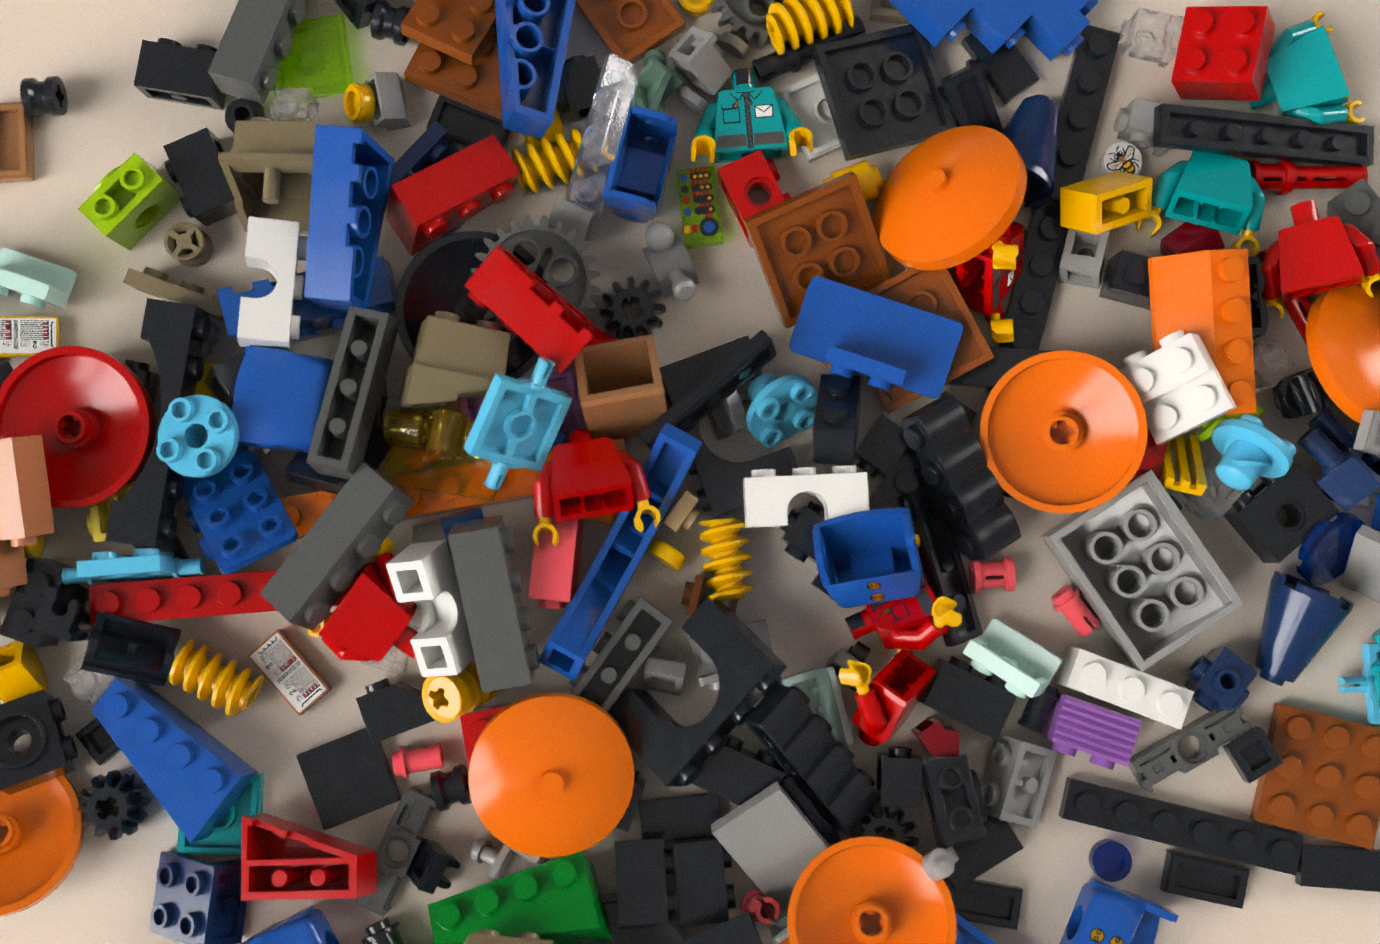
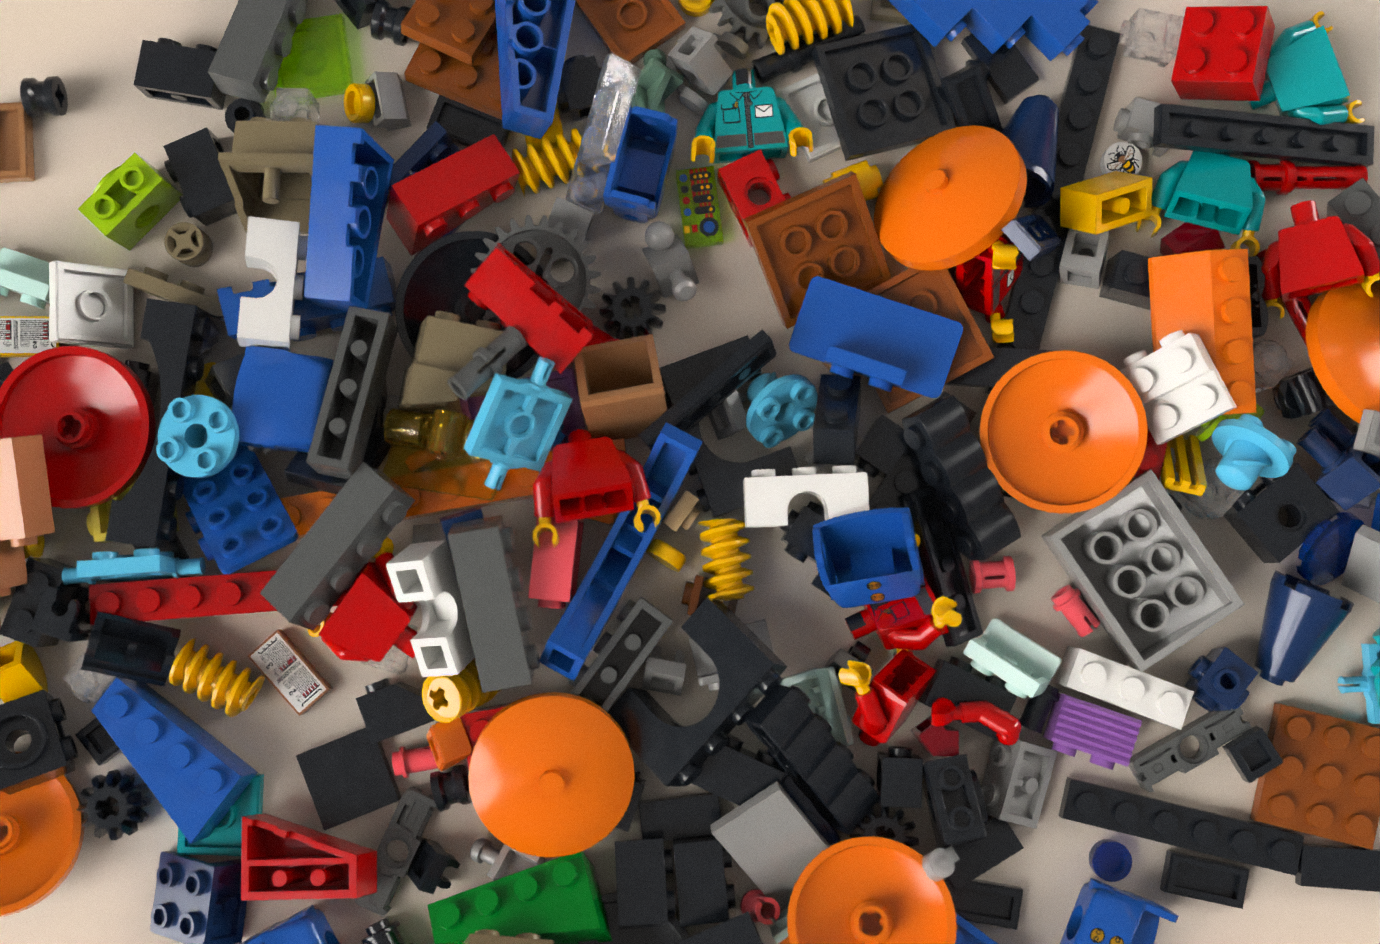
none -> white tile [49,260,134,349]
none -> orange slope [426,717,472,771]
none -> dark grey pin [447,326,527,400]
none -> red arm [931,698,1022,745]
none -> dark blue tile [1002,213,1063,261]

